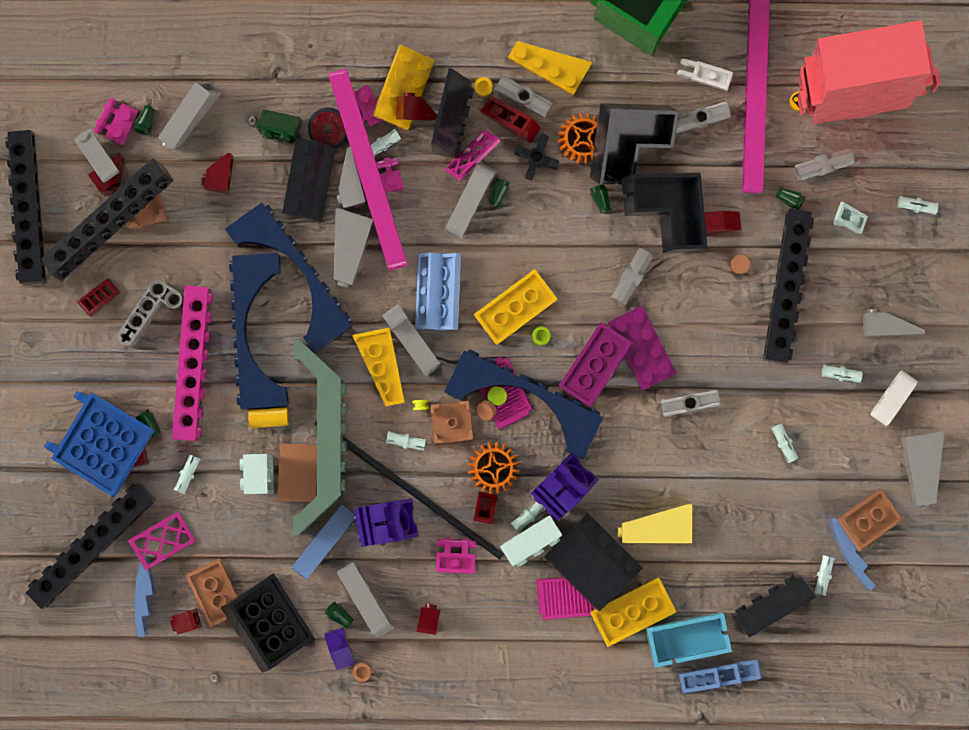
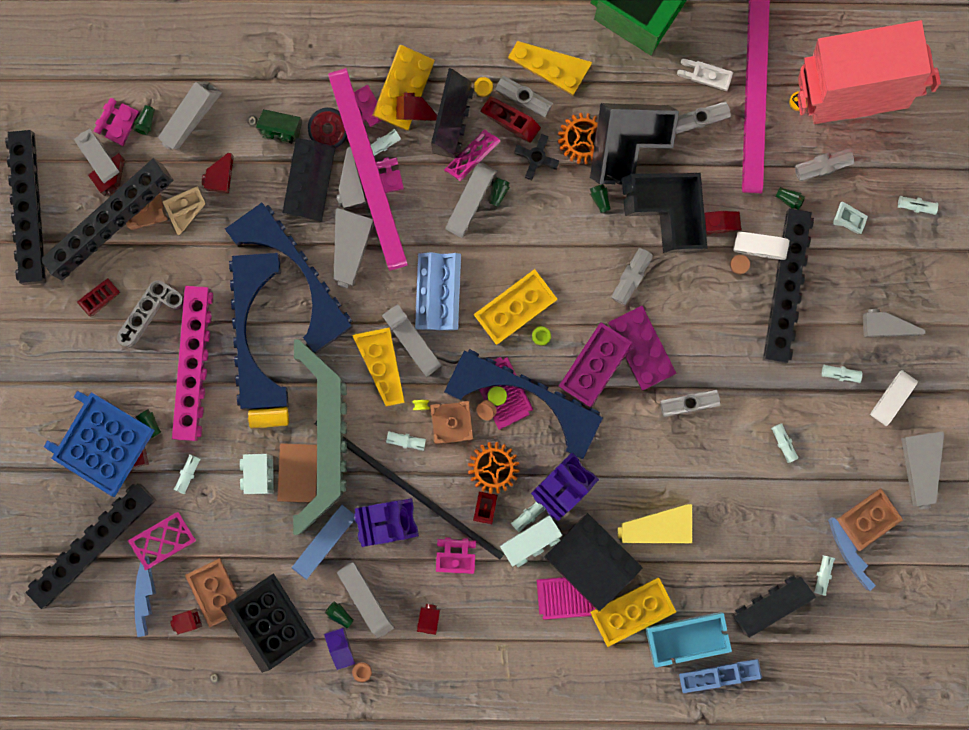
none -> tan wing [163,186,206,235]
none -> white beam [733,232,790,260]

